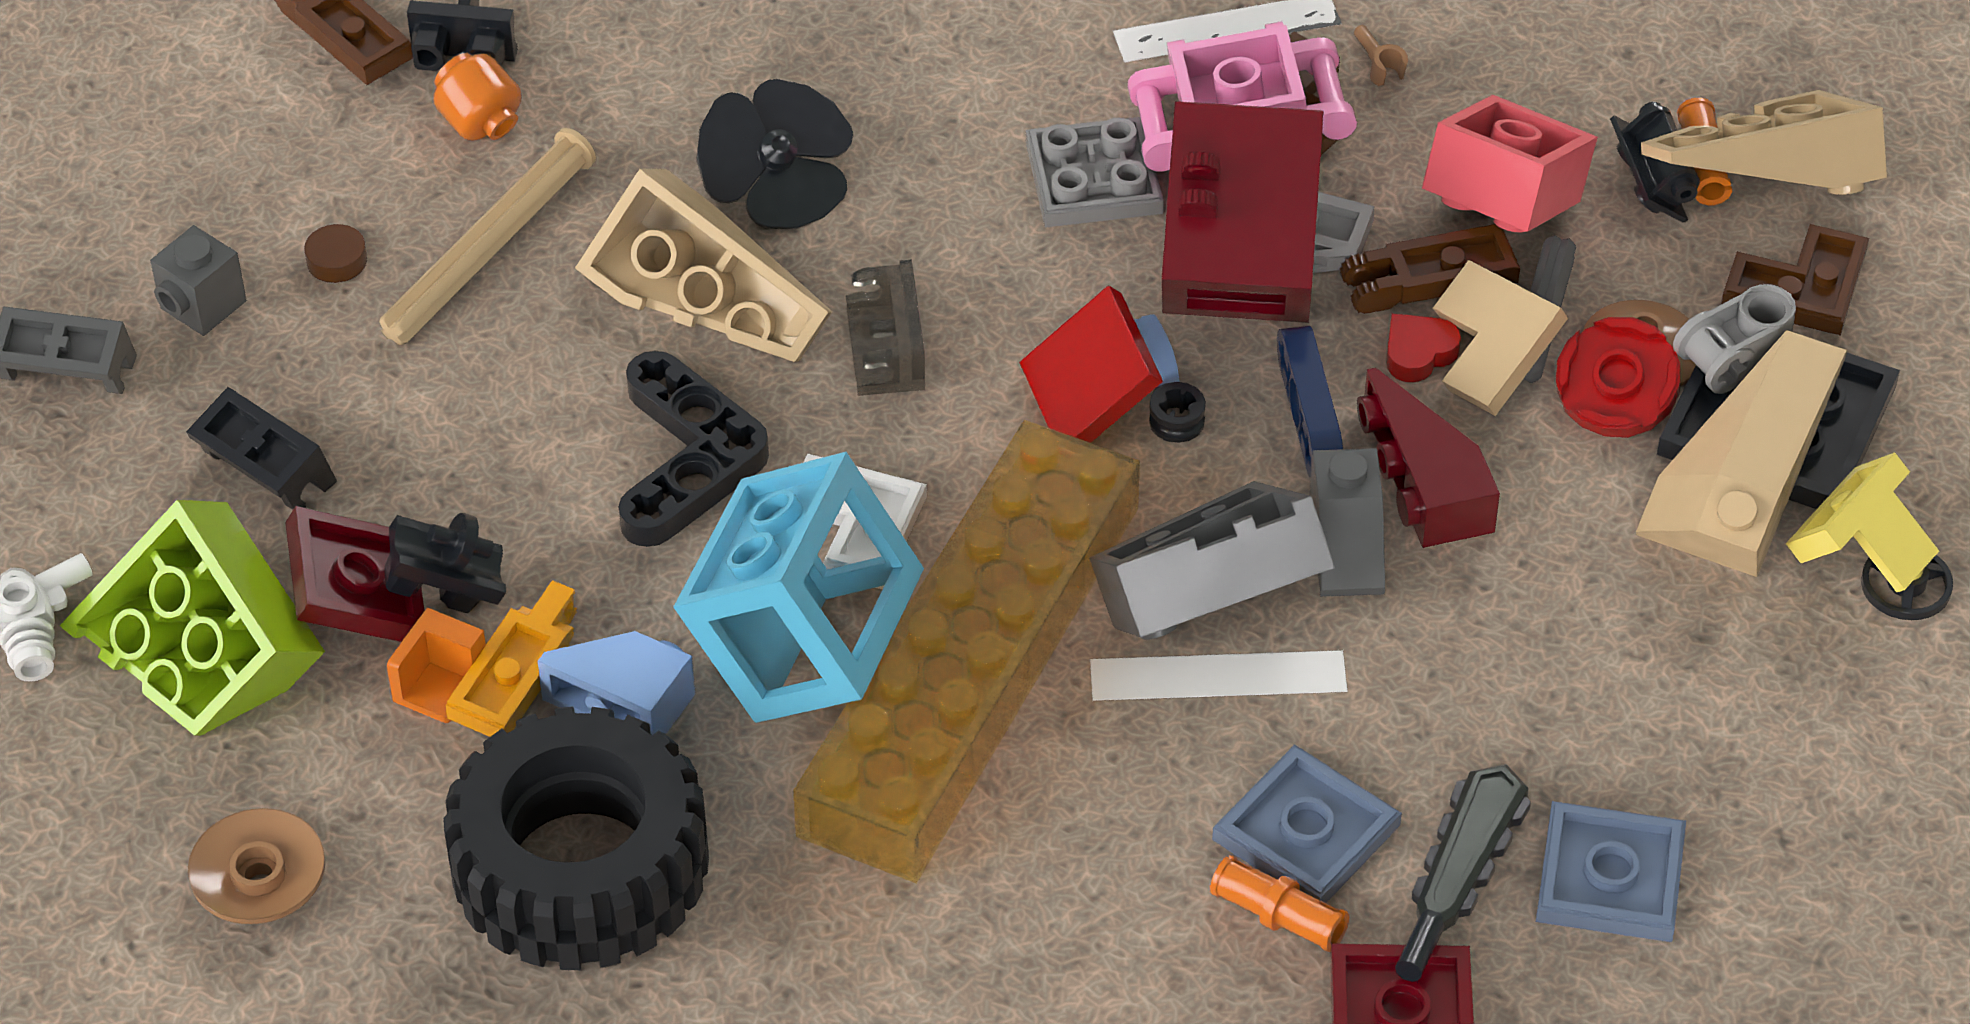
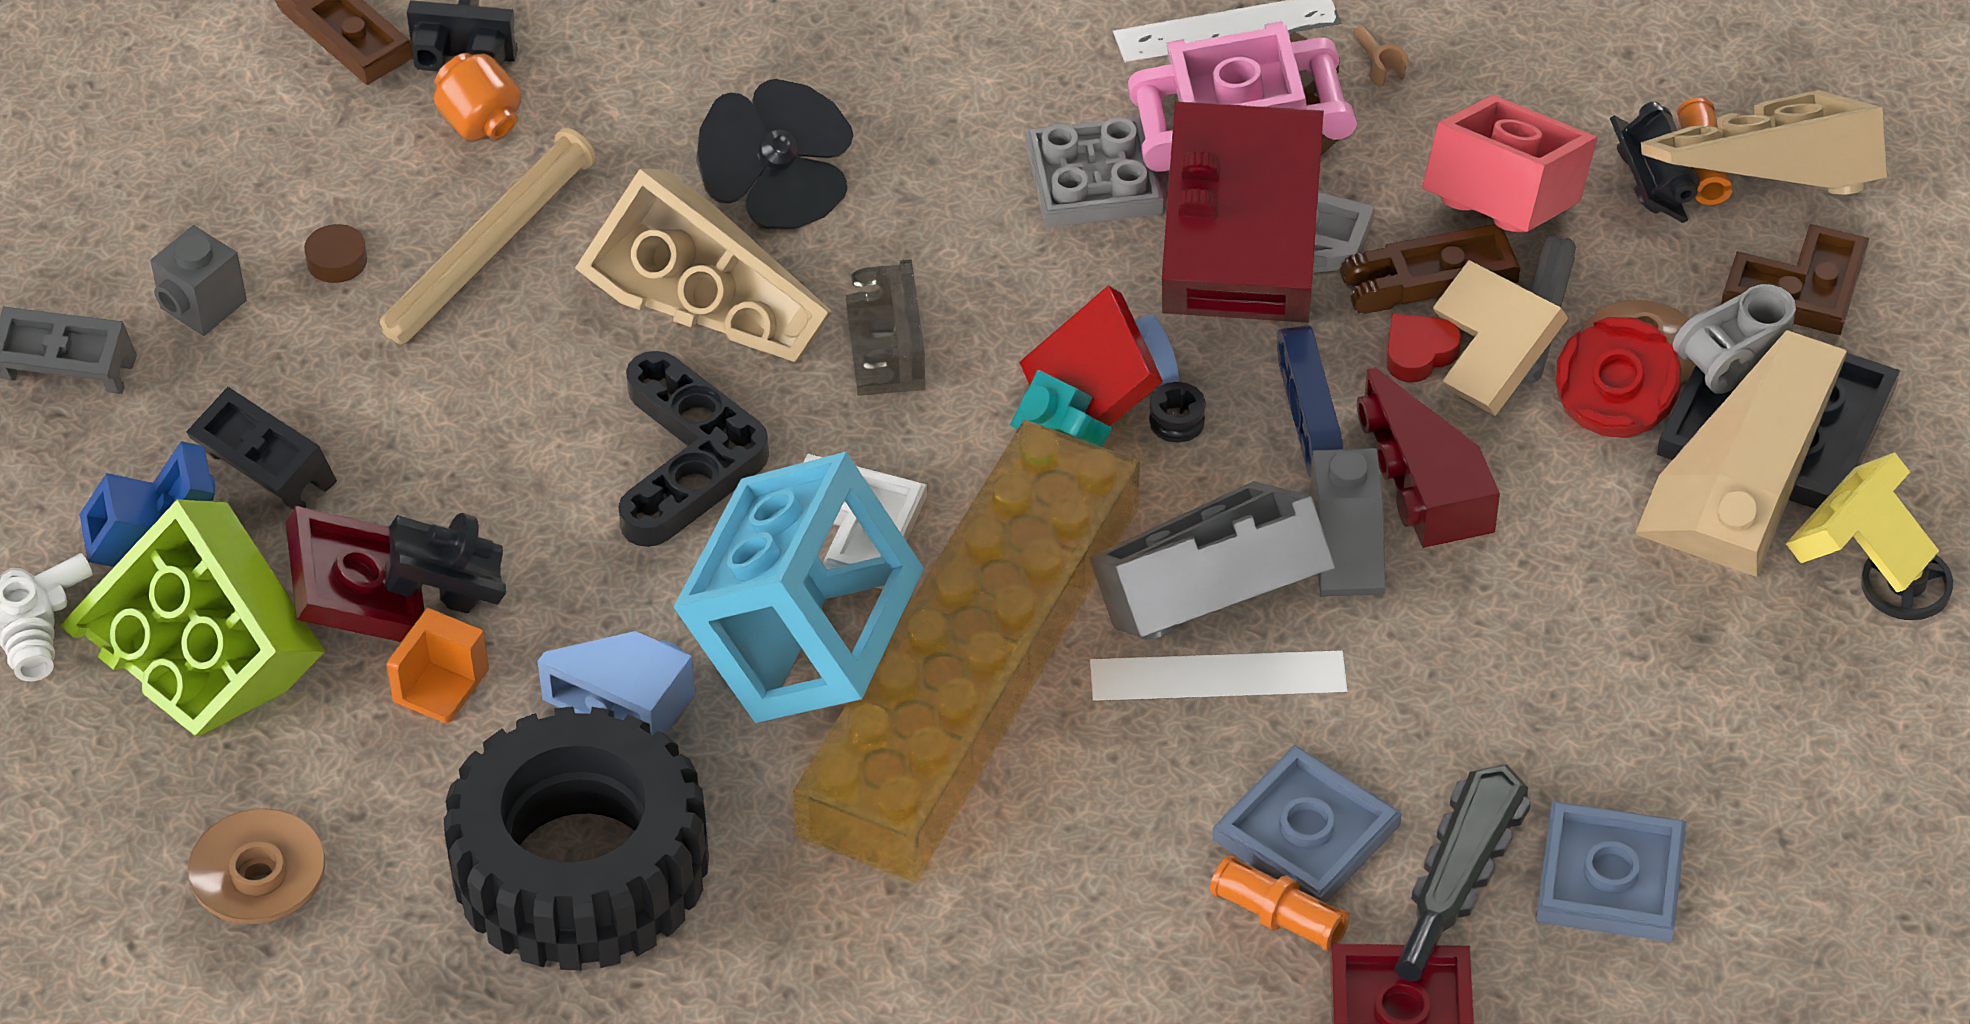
light orange hinge [446,580,577,737] -> none
none -> blue brick [79,441,216,567]
none -> teal plate [1010,370,1112,453]

